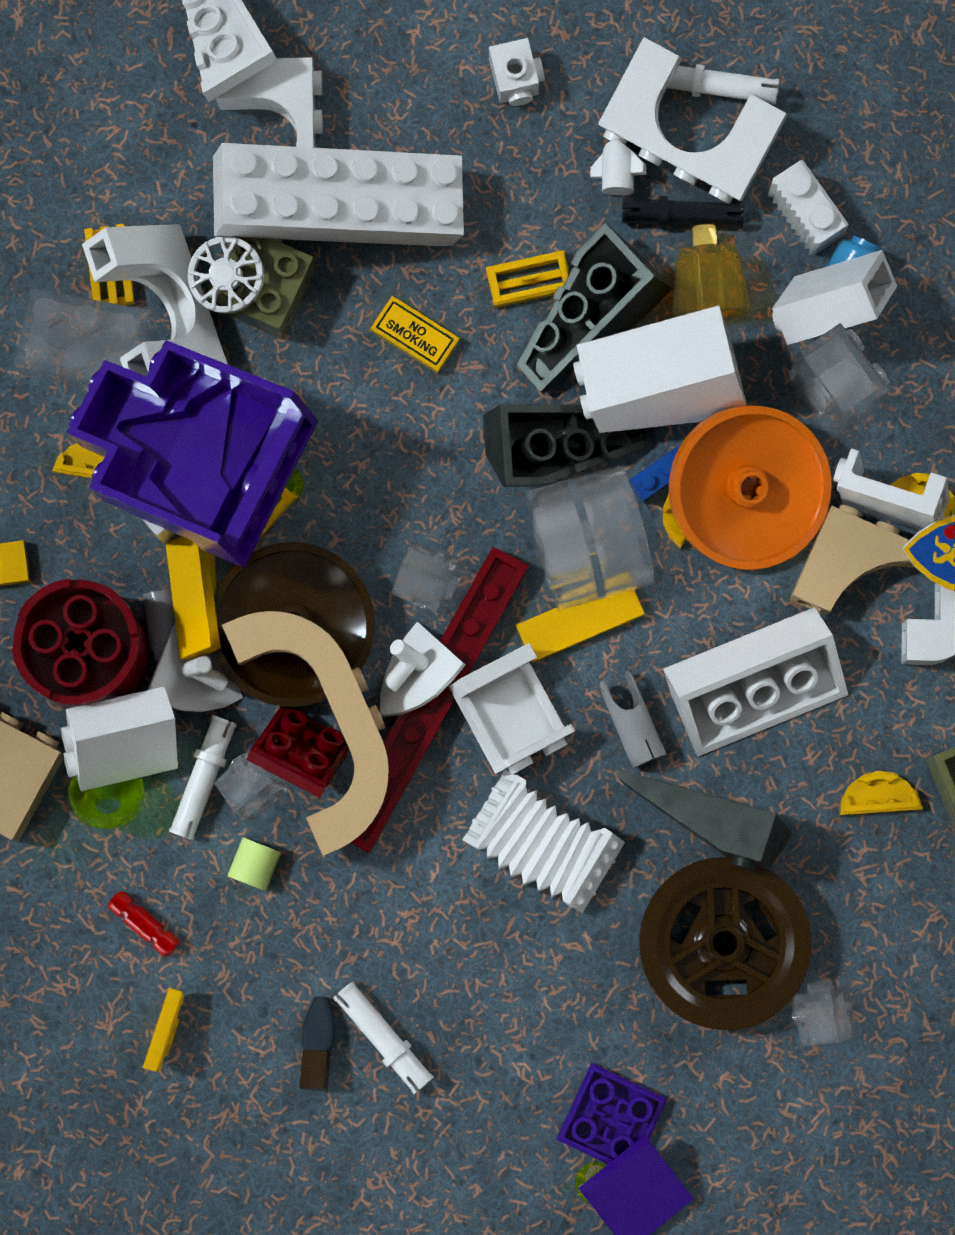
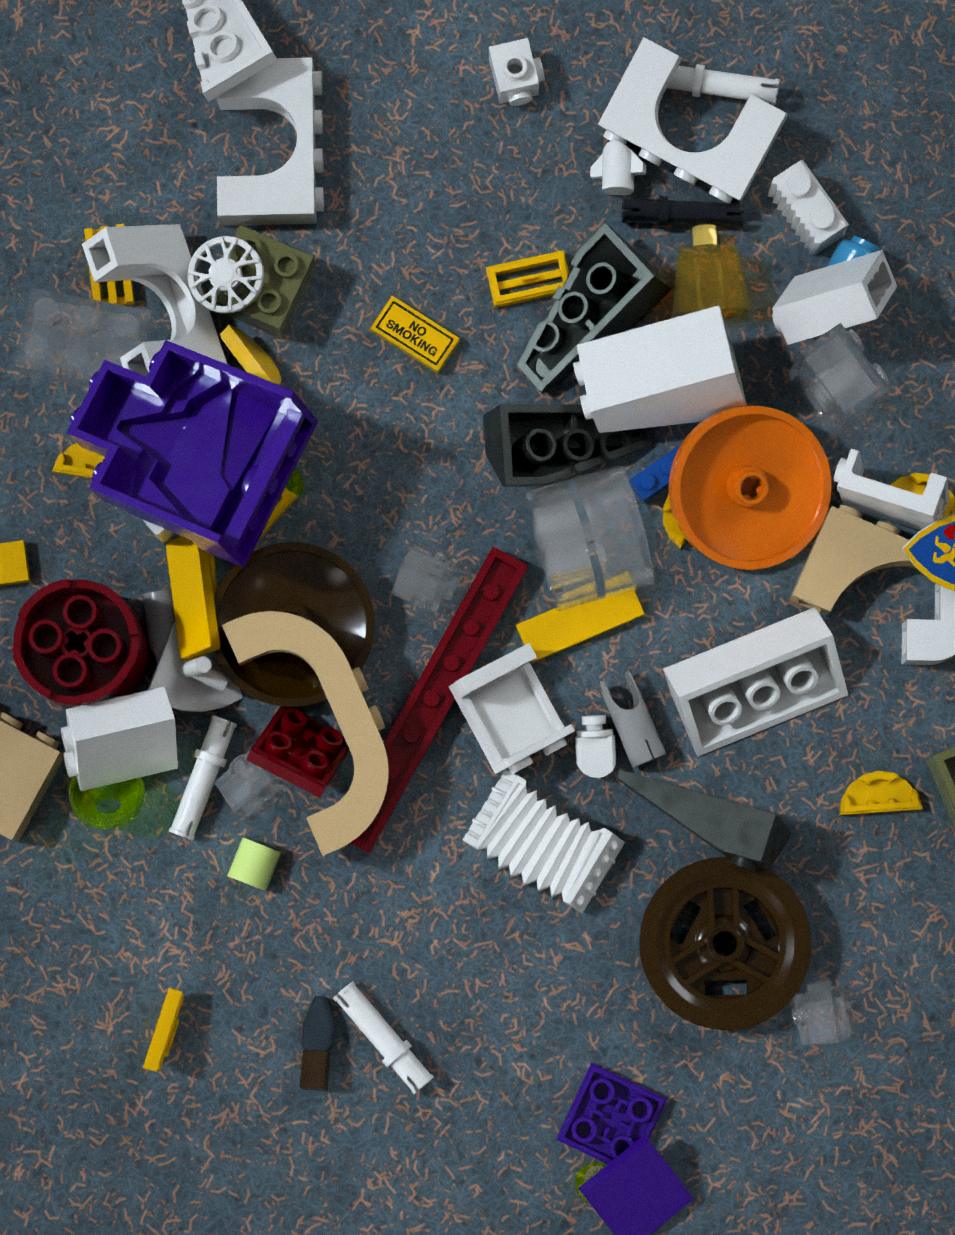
red axle [107,891,180,957] -> none
white brick [213,143,464,246] -> none
white shield [380,622,465,718] -> none
none -> yellow tile [220,325,282,385]
none -> white arm [575,715,616,778]

